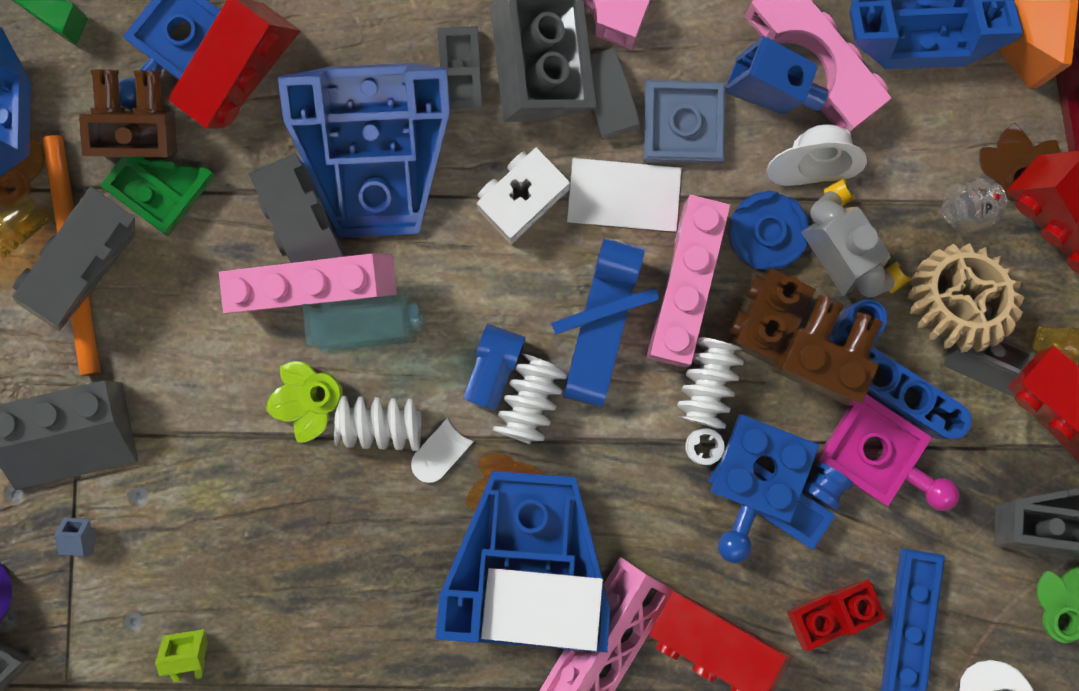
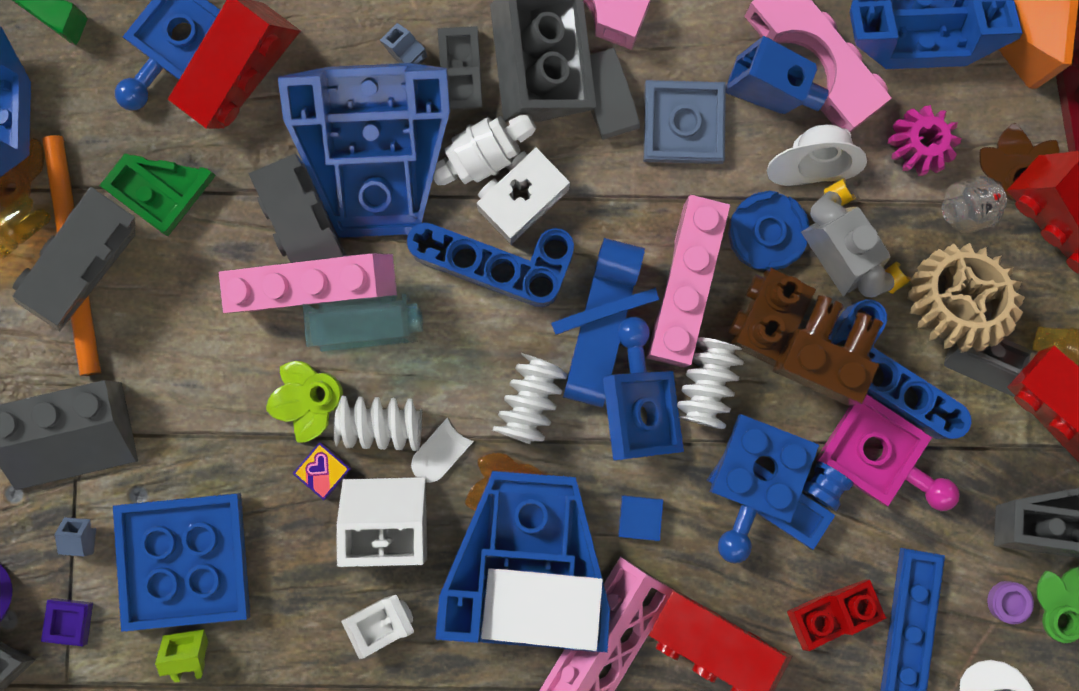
reddish brown brick [79,69,177,157] -> none
blue piece [463,323,526,411] -> none
white sticker [567,158,681,232] -> none
white bush [685,428,724,465] -> none
none -> dark purple tile [41,598,93,646]
none -> blue plate [113,493,251,632]
none -> tile [292,442,352,500]
none -> white slope [337,477,427,567]
none -> white bracket [341,595,414,659]
none -> sand blue piece [380,23,427,64]
none -> blue beam [407,223,574,308]
none -> white piece [433,114,537,185]
none -> blue plate [603,316,684,461]
none -> blue tile [618,495,663,541]
none -> dark pink gear [888,105,962,176]
none -> medium lavender tile [987,581,1034,624]

